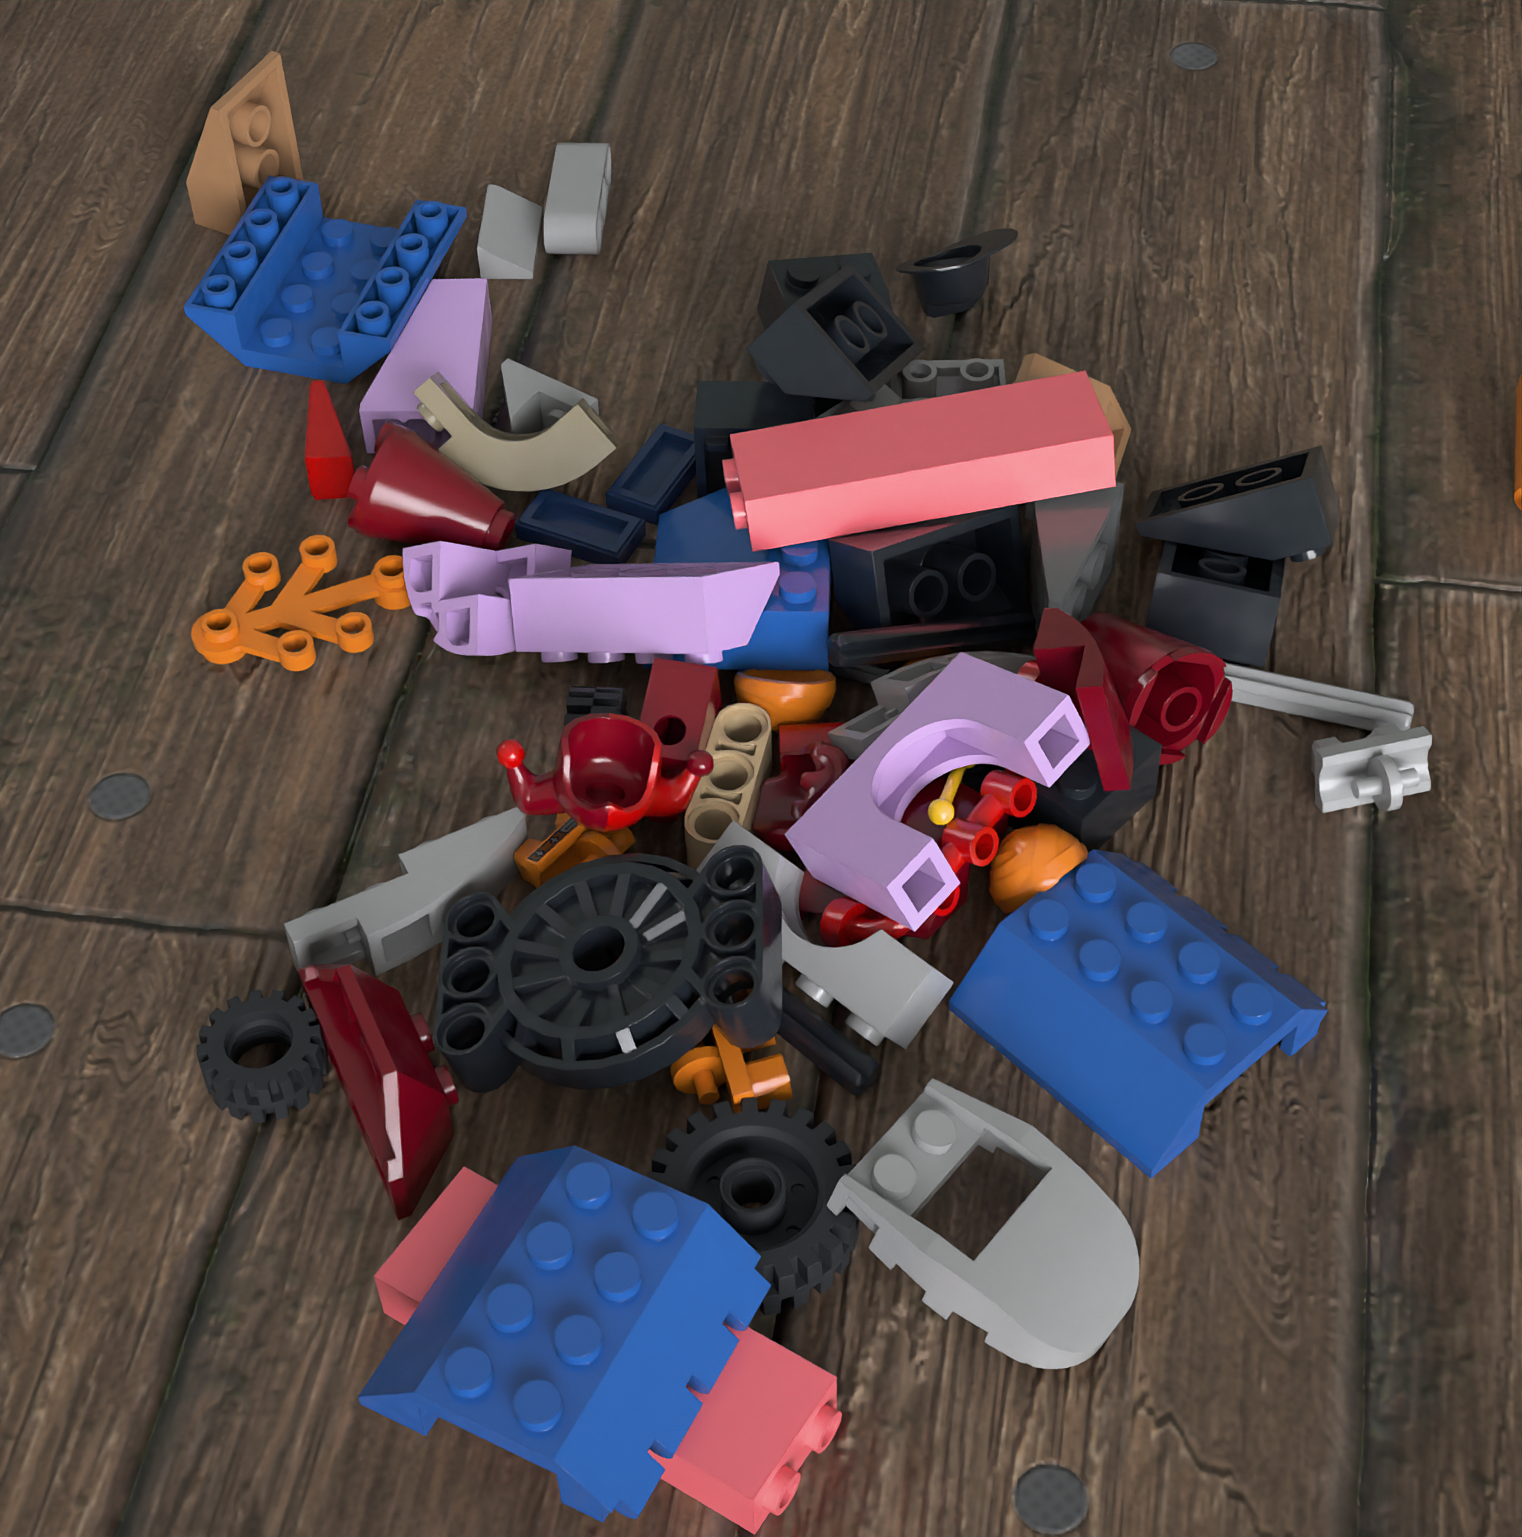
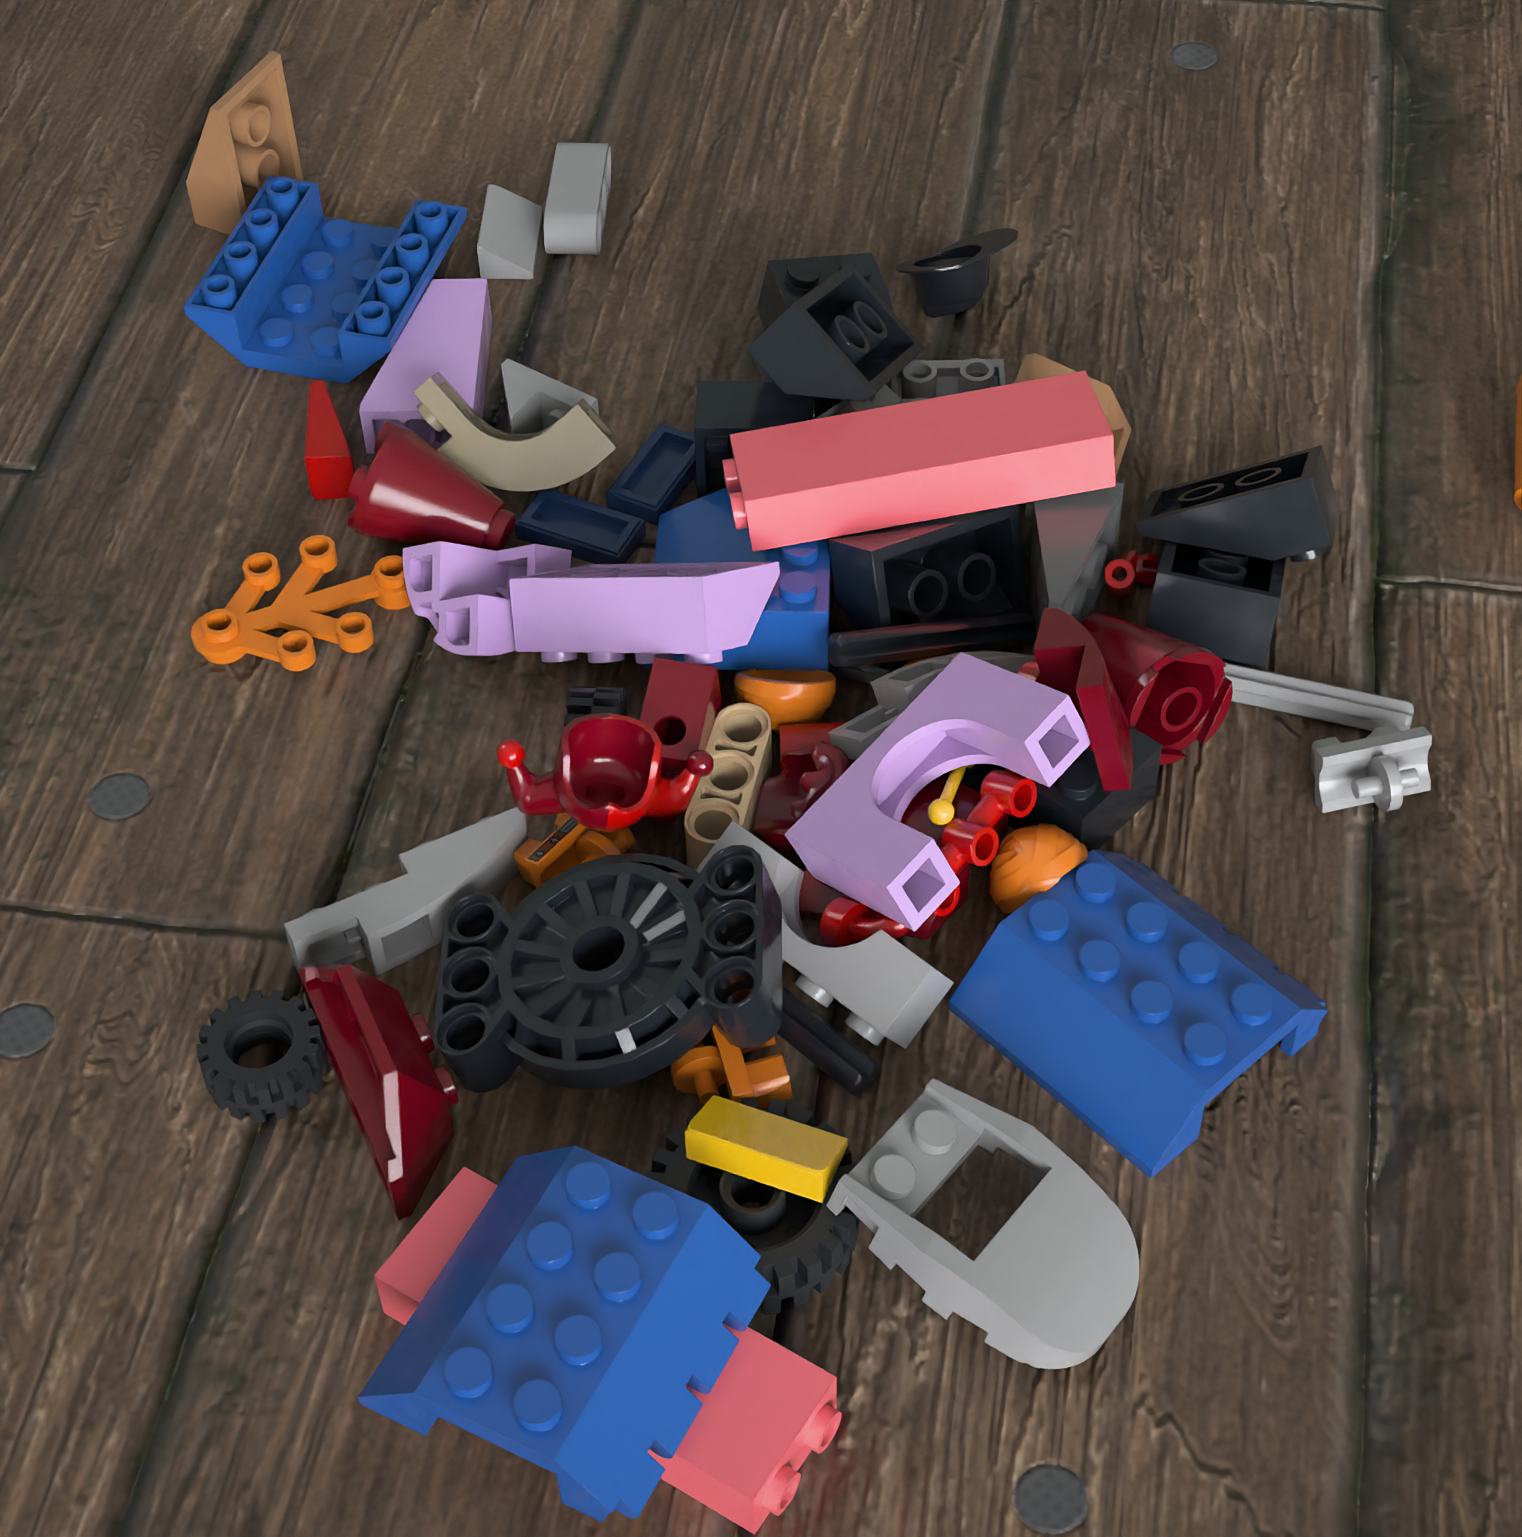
none -> yellow slope [685,1095,848,1203]
none -> red arm [1104,550,1158,599]

